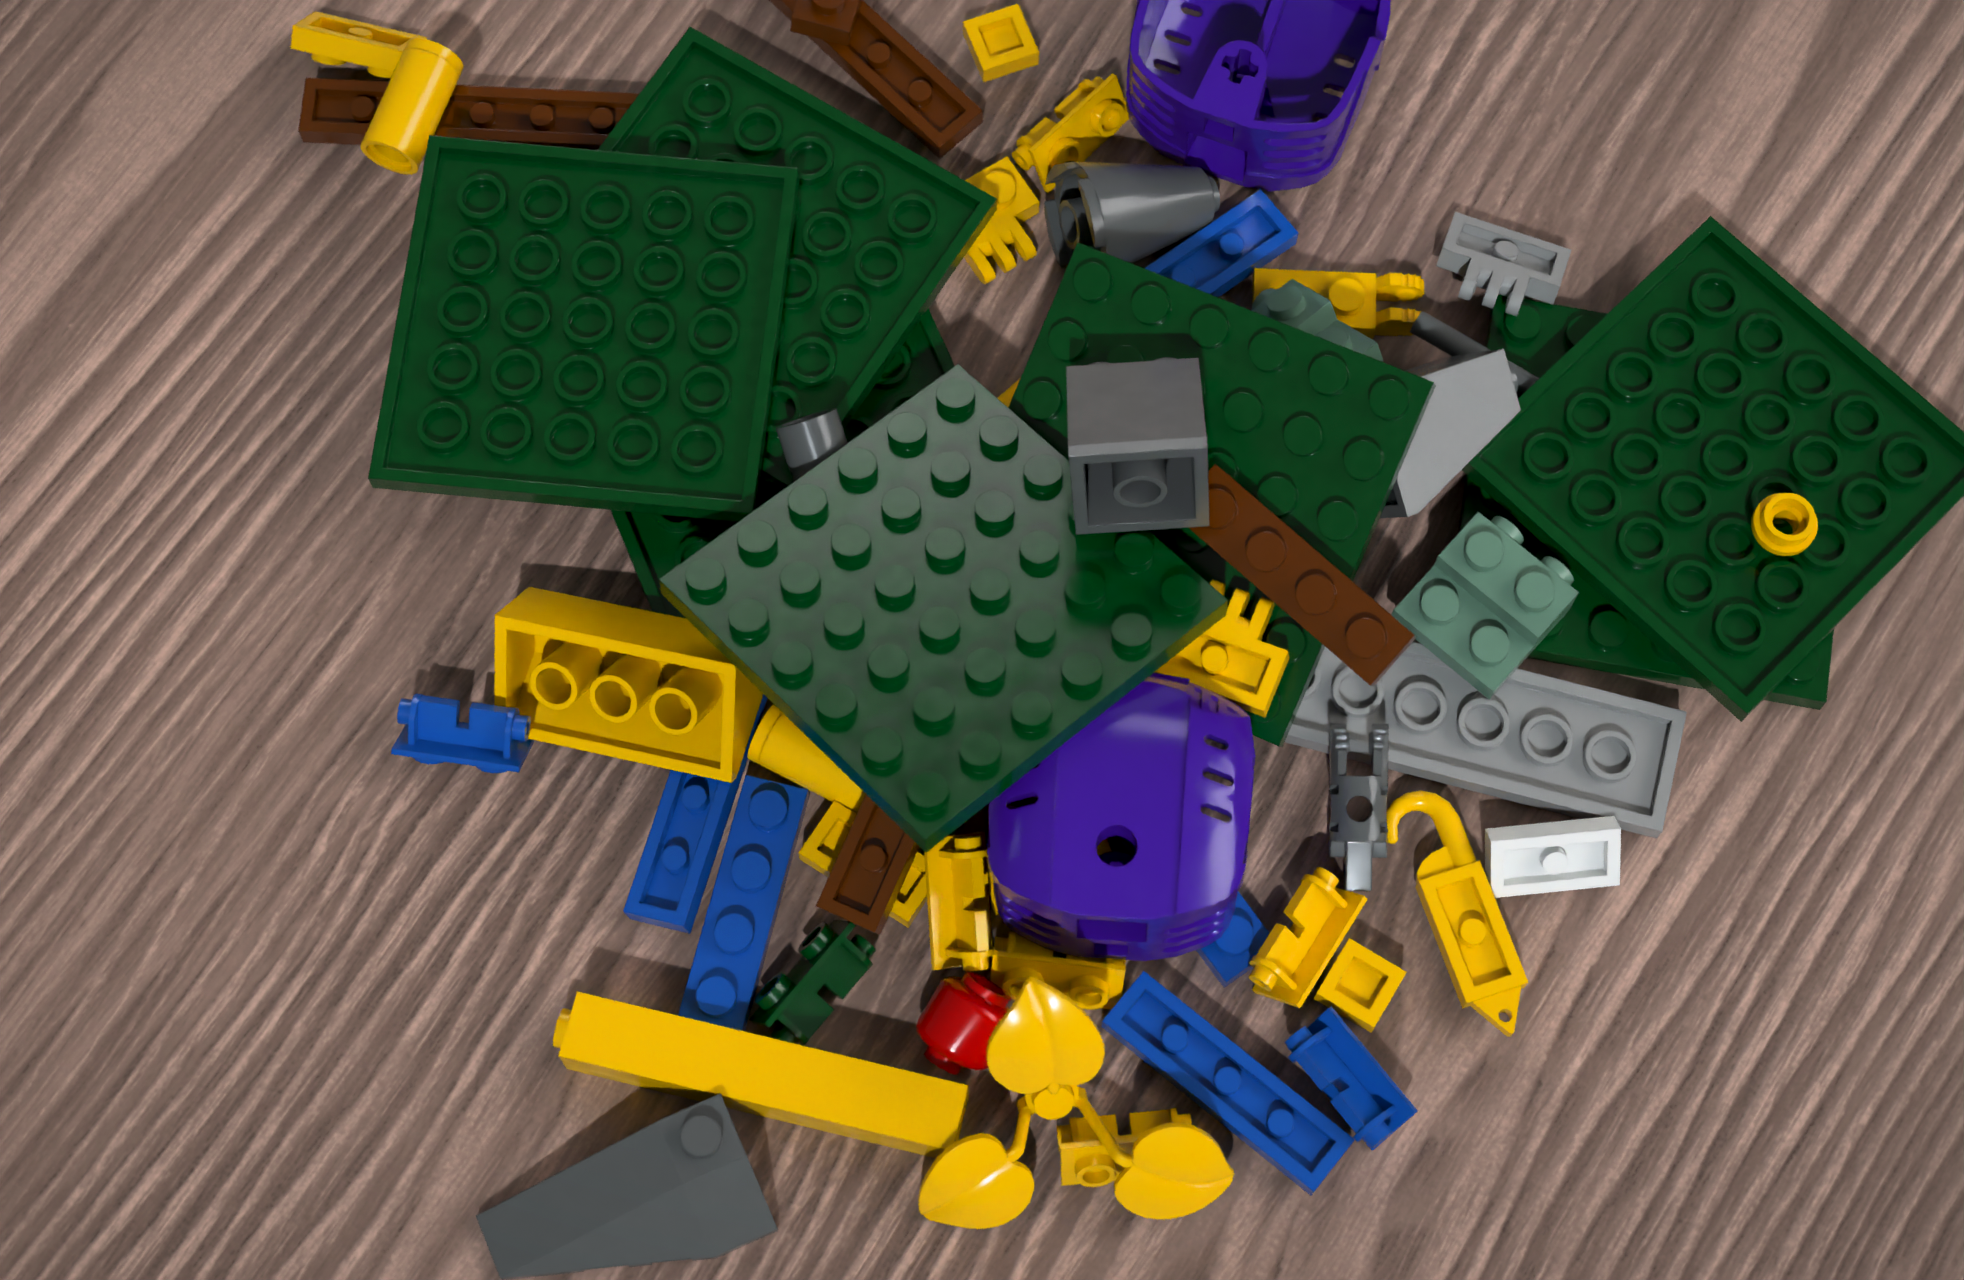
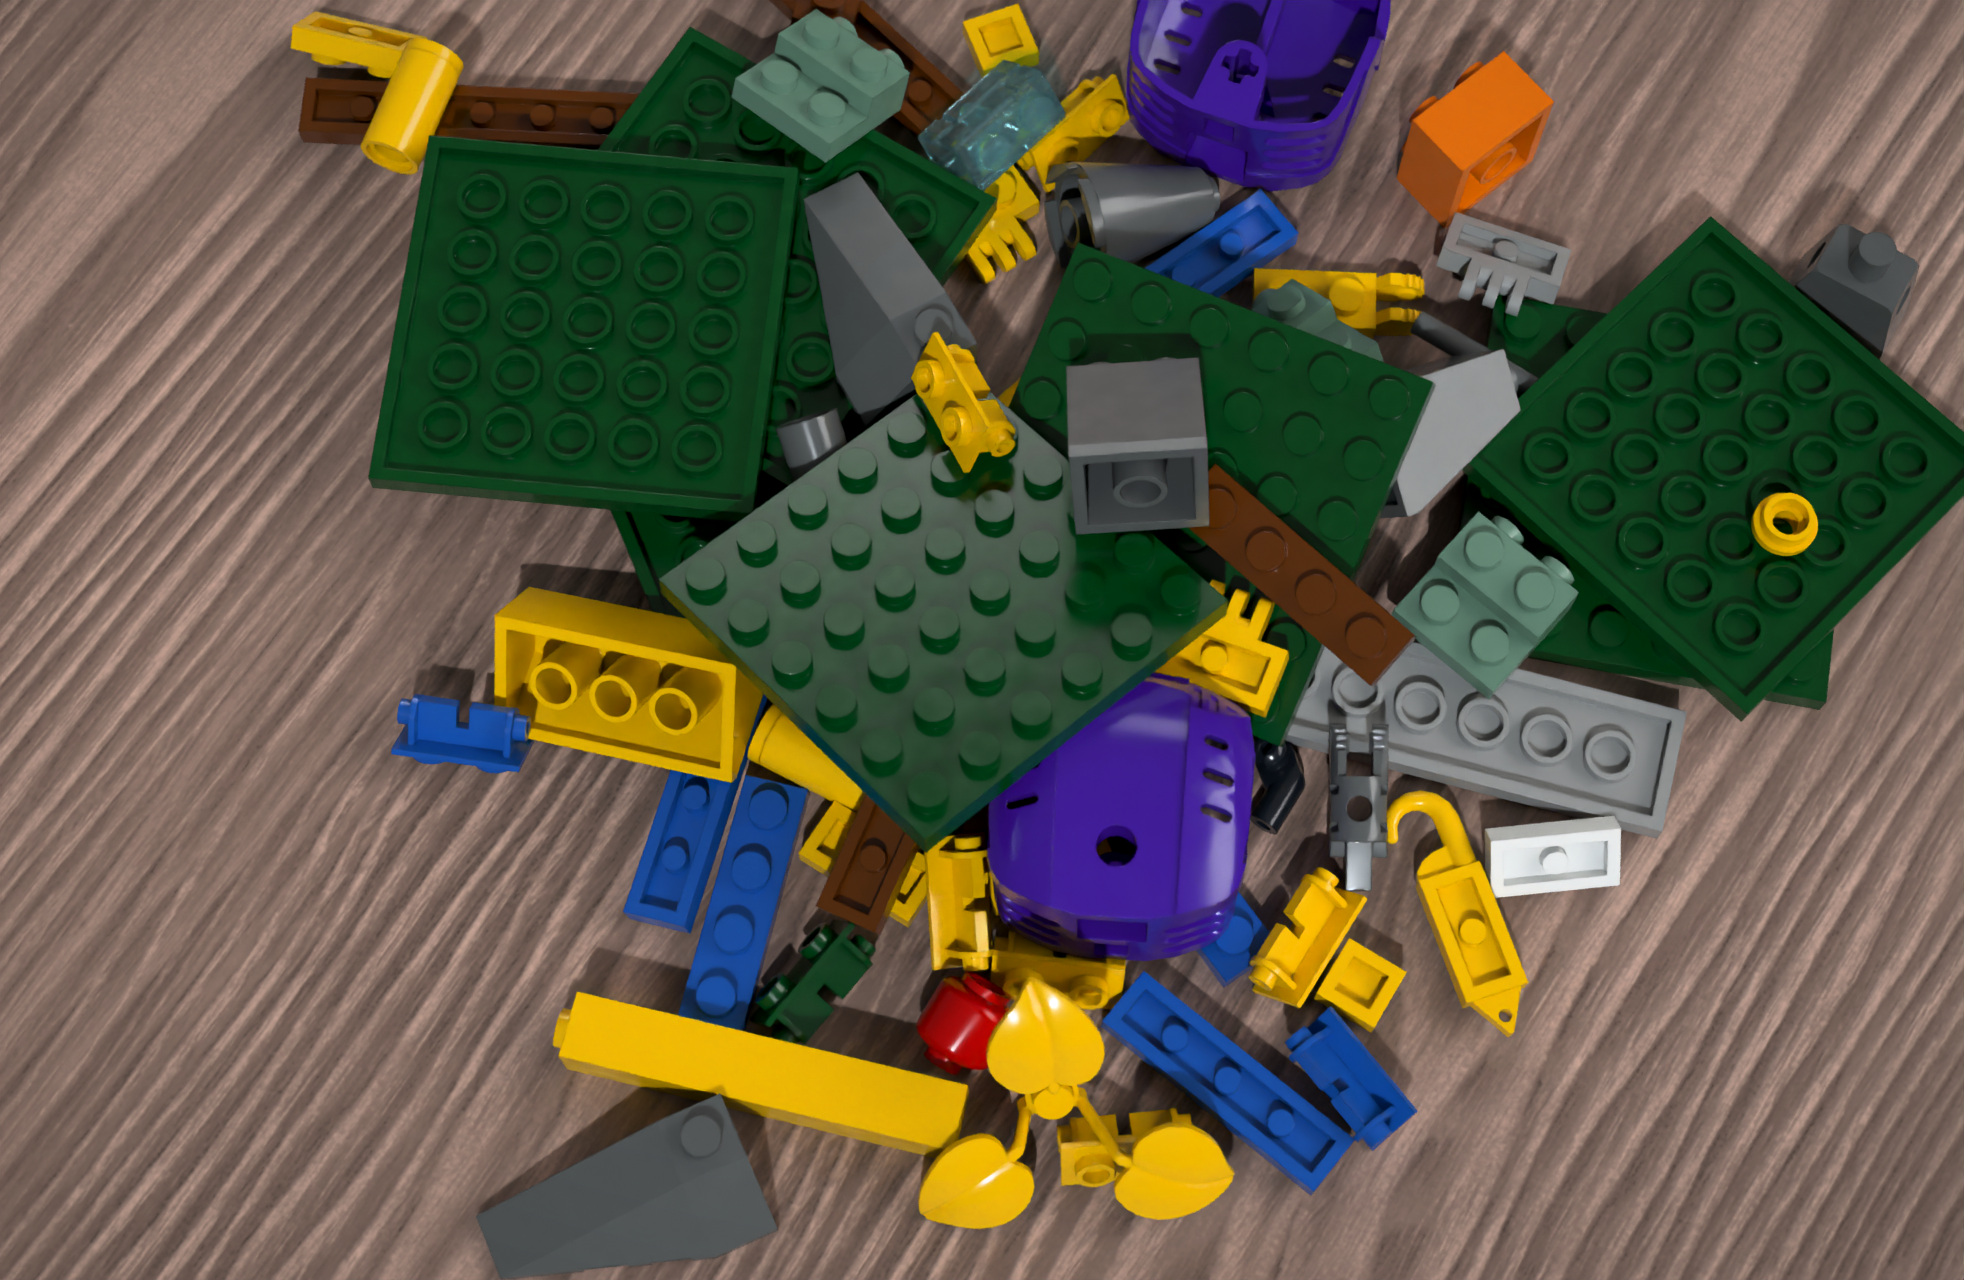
none -> sand green plate [732,9,910,163]
none -> dark grey wedge [804,172,977,430]
none -> yellow hinge [911,332,1016,473]
none -> clear light blue brick [918,59,1066,191]
none -> black arm [1250,738,1305,835]
none -> orange brick [1396,51,1554,229]
none -> dark grey torso [1789,224,1919,359]

